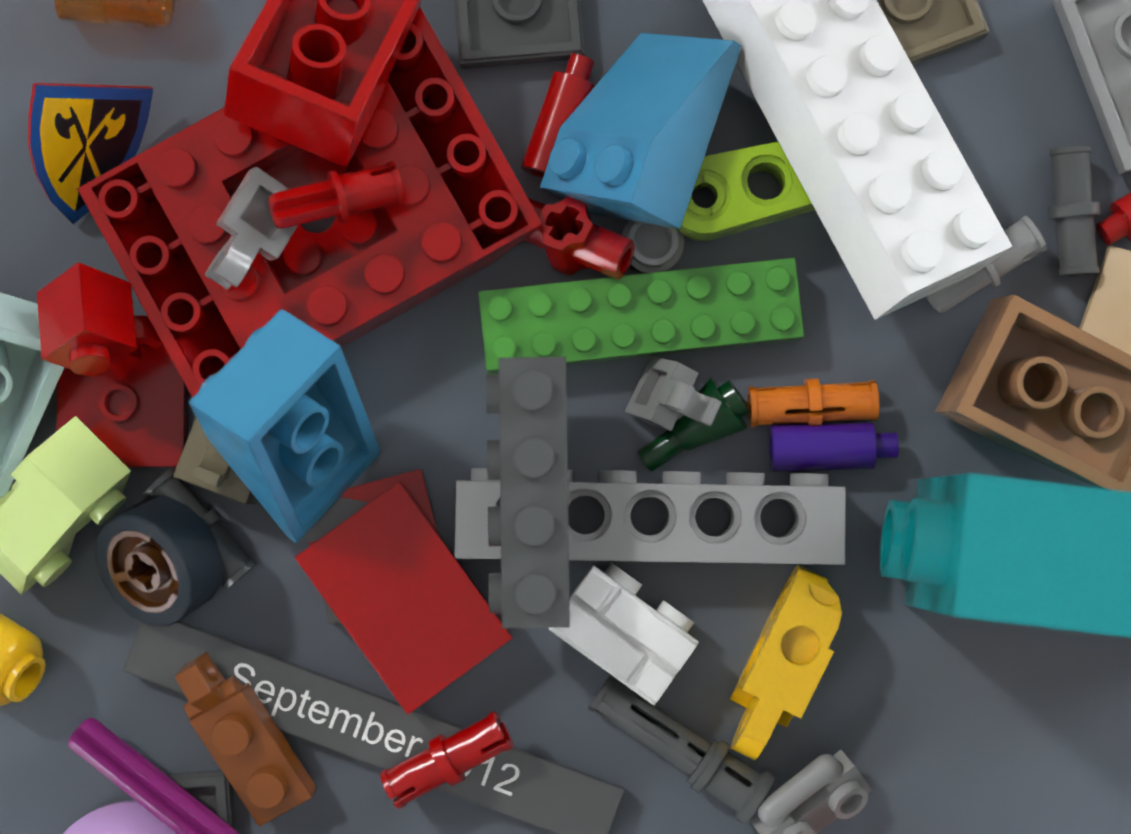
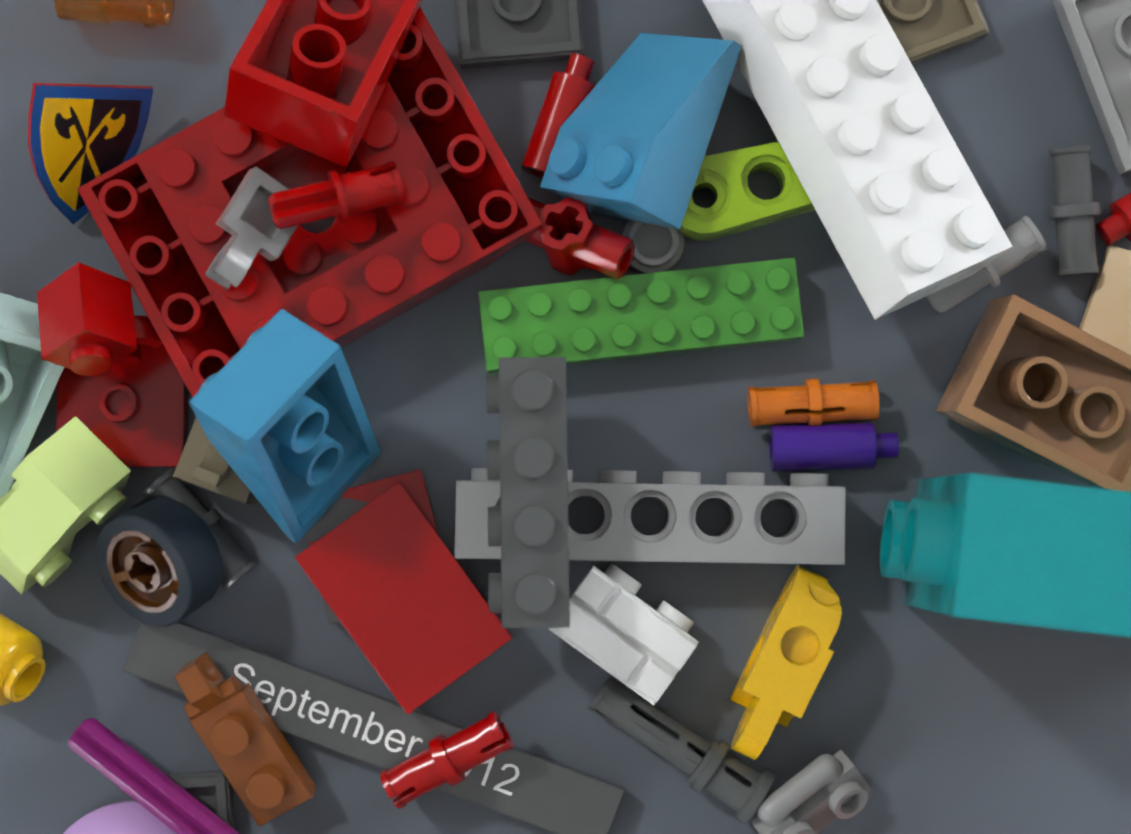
light grey plate [624,355,722,431] -> none
dark green cone [638,377,751,472] -> none

